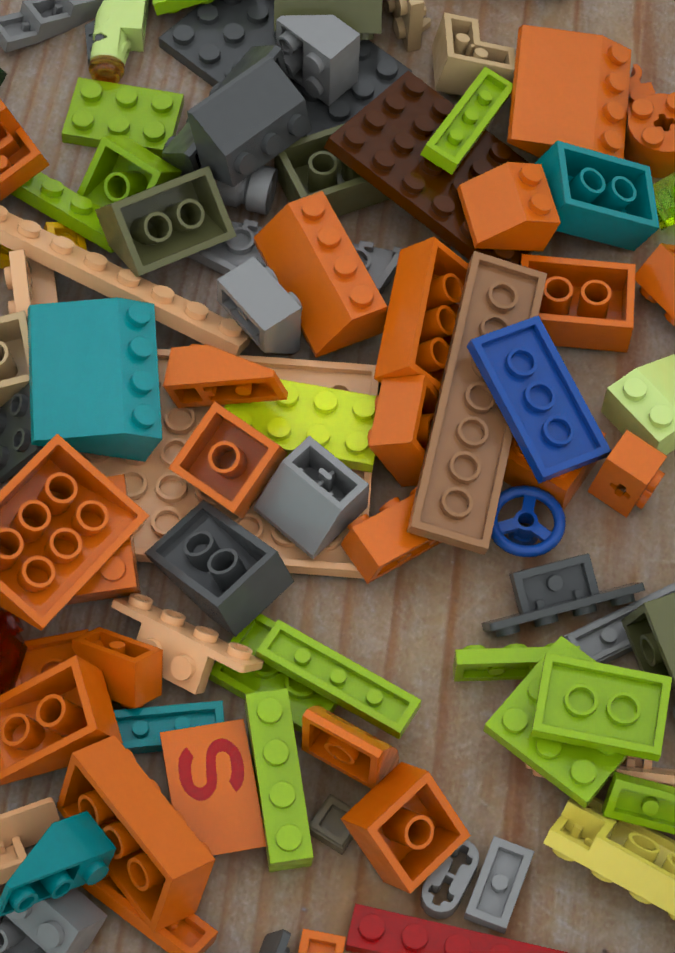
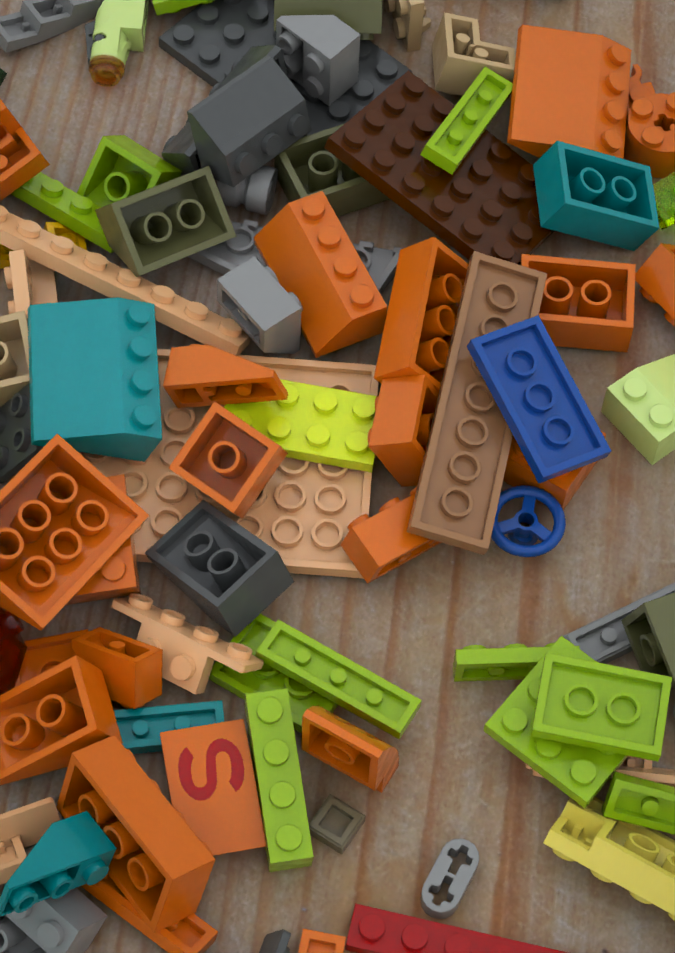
lime plate [61,77,184,159] -> none
light grey slope [254,436,369,559] -> none
orange brick [340,762,471,894] -> none
orange slope [457,162,561,252] -> none
light grey plate [464,836,535,934] -> none
dark grey bracket [482,553,645,637] -> none
orange brick [587,430,667,518] -> none

